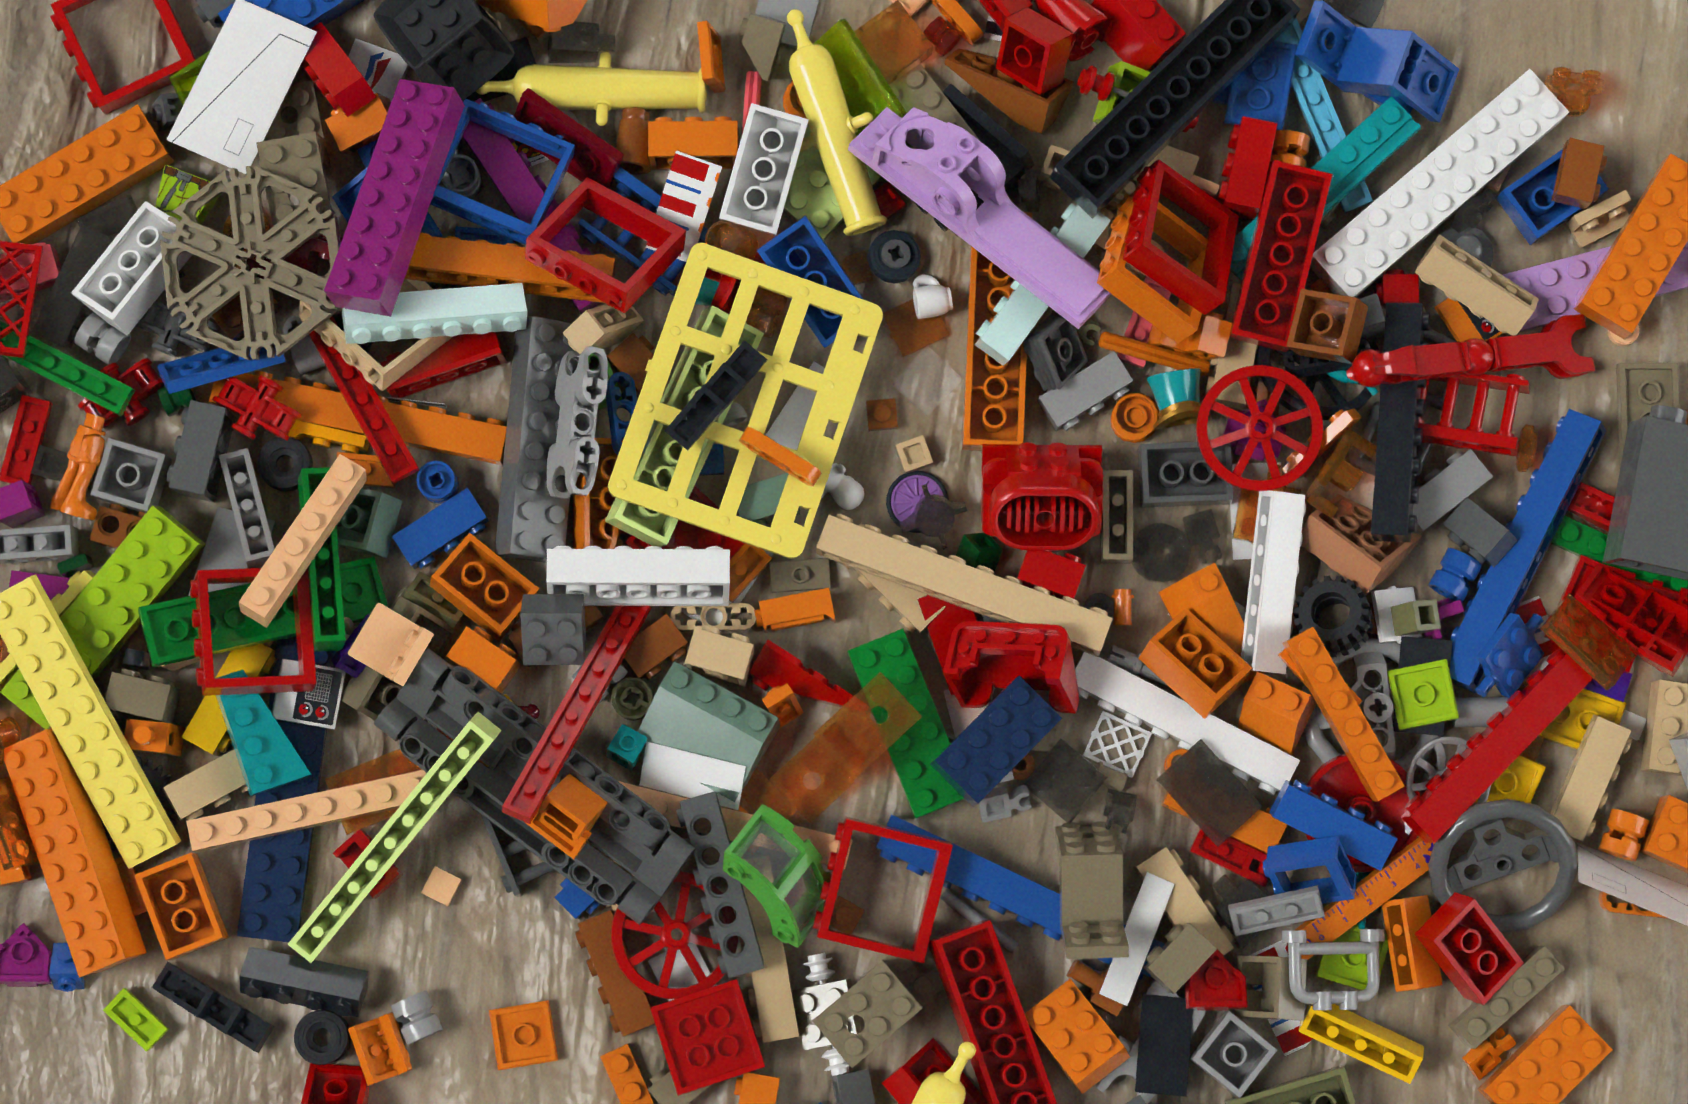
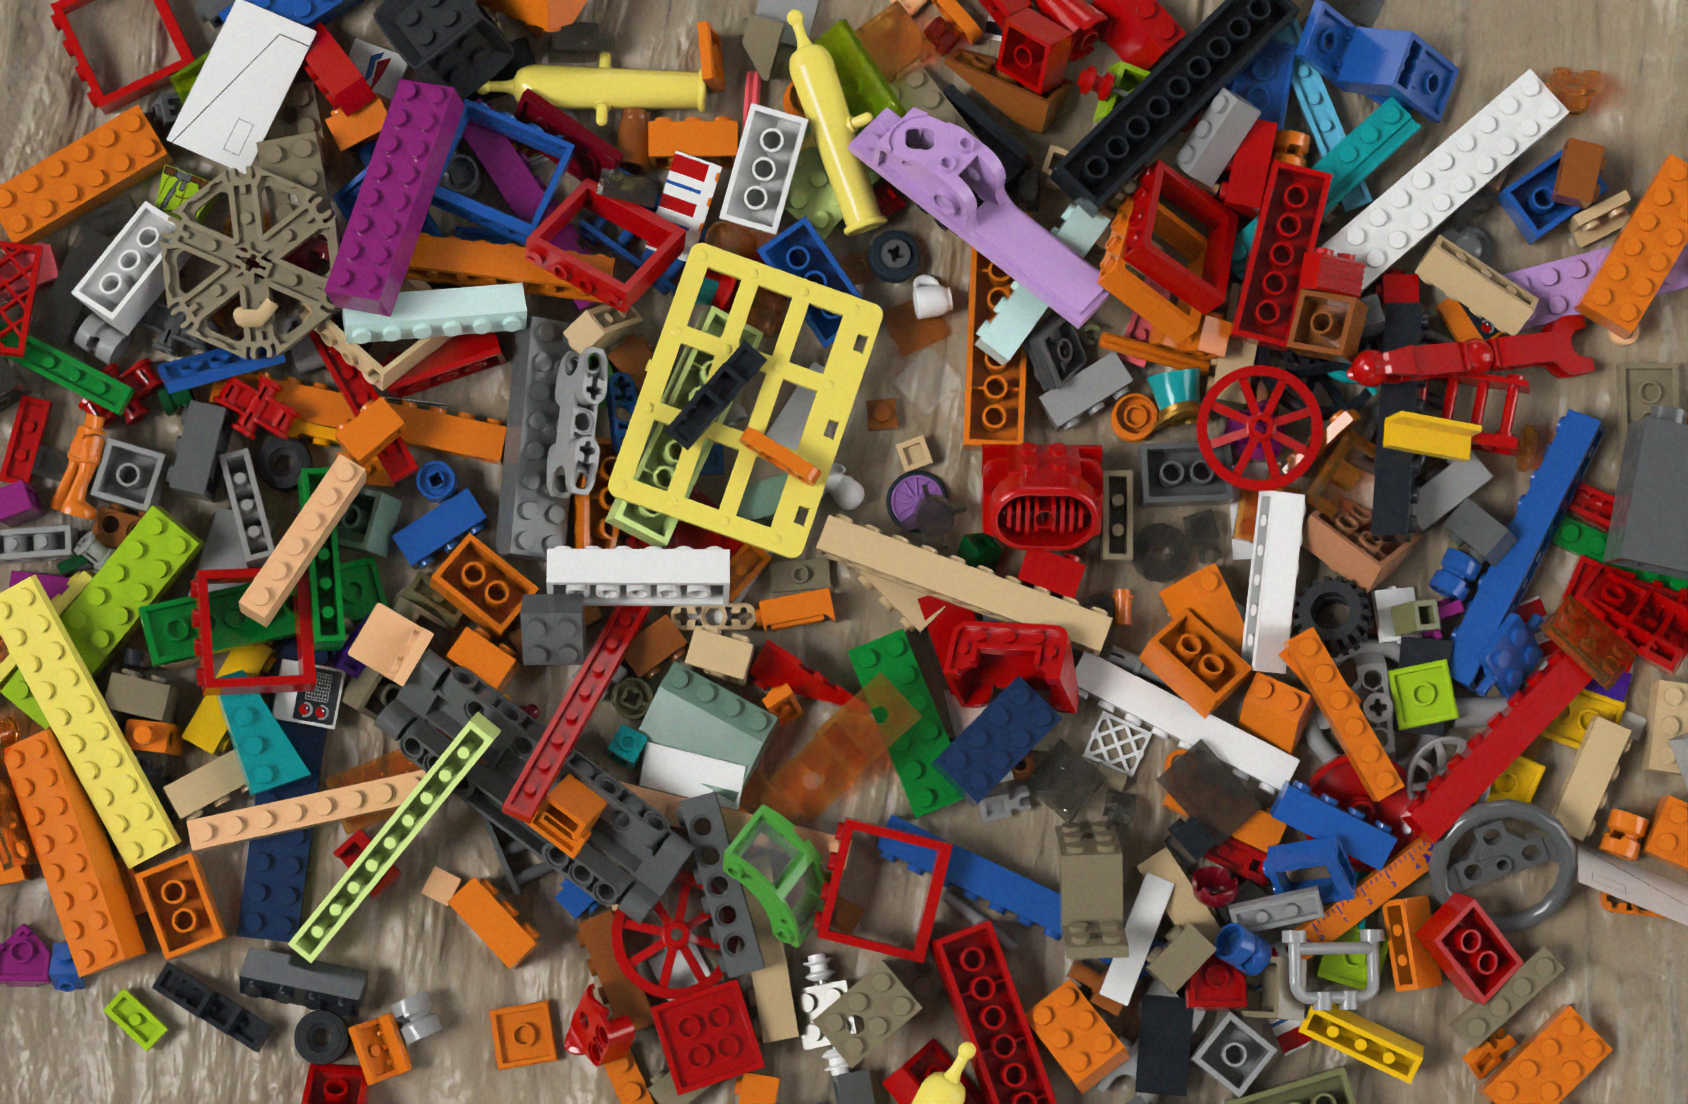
none -> light grey bush [74,531,115,571]
none -> tan arm [233,297,279,328]
none -> orange brick [335,397,406,467]
none -> orange brick [447,877,541,969]
none -> red piece [564,984,635,1067]
none -> clear smoke plate [596,168,660,208]
none -> black brick [1163,815,1217,868]
none -> light grey brick [1173,87,1261,187]
none -> dark red hair [1192,866,1239,908]
none -> blue wheel [1214,923,1272,976]
none -> red brick [1299,248,1366,299]
none -> yellow panel [1383,411,1482,462]

